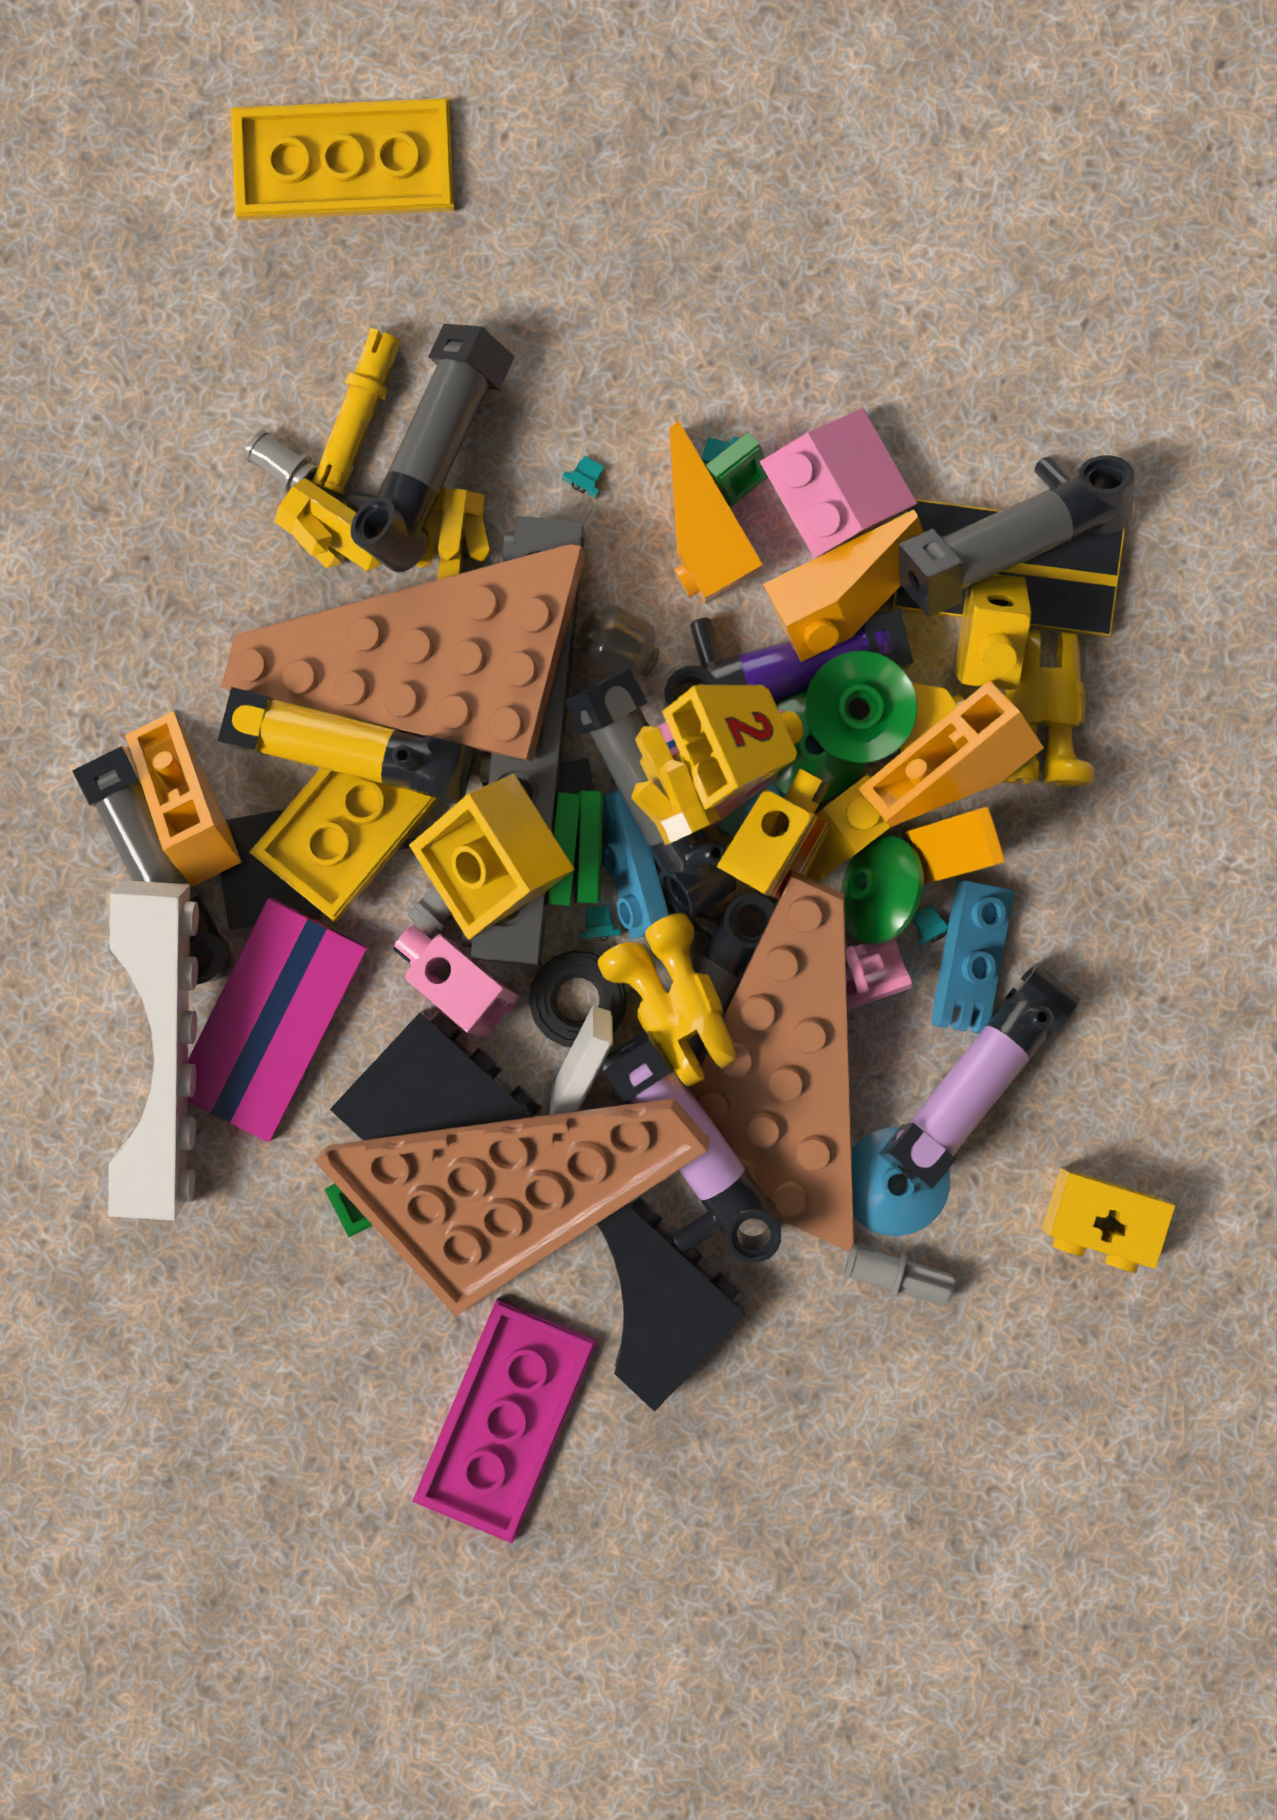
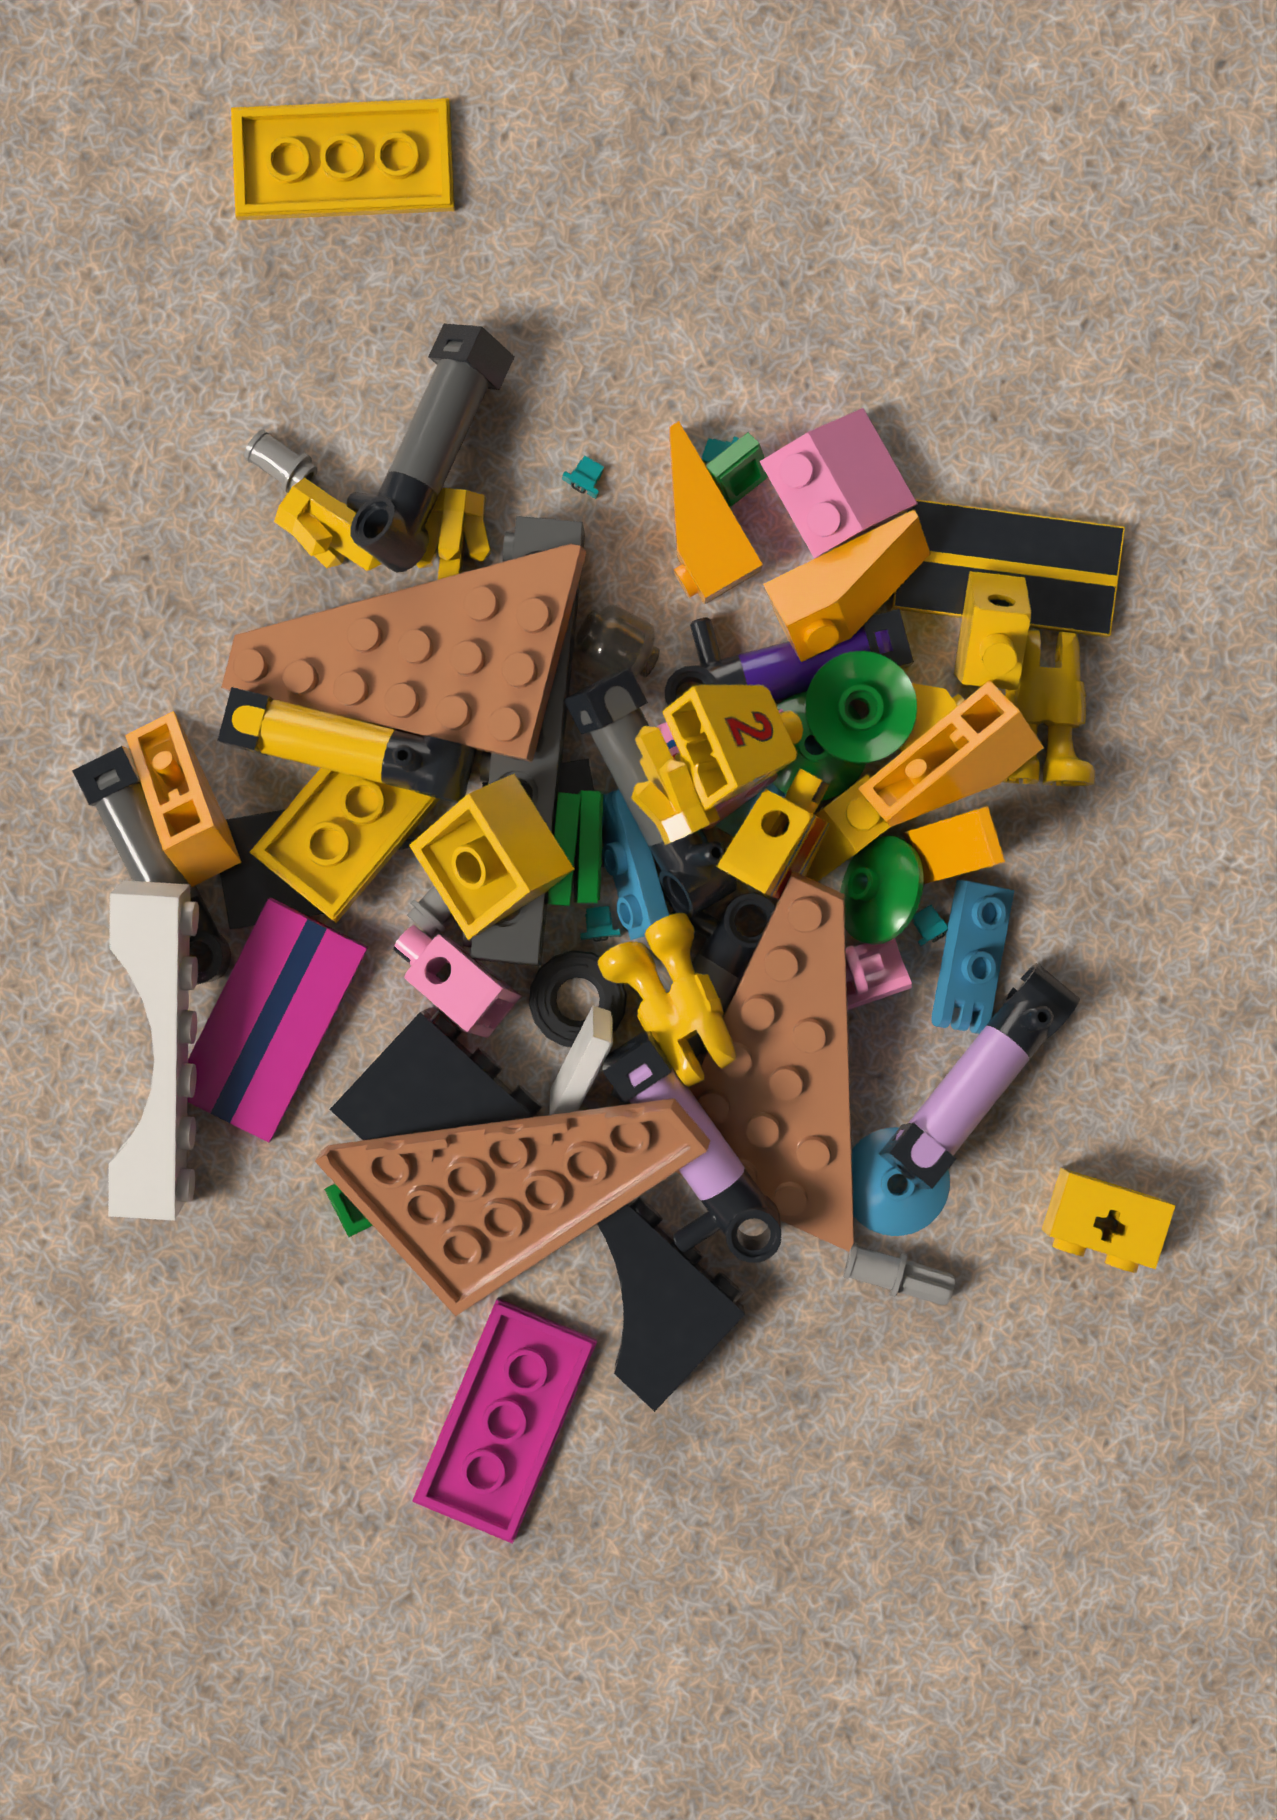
yellow pin [311,328,403,496] -> none
piece [899,455,1134,617] -> none

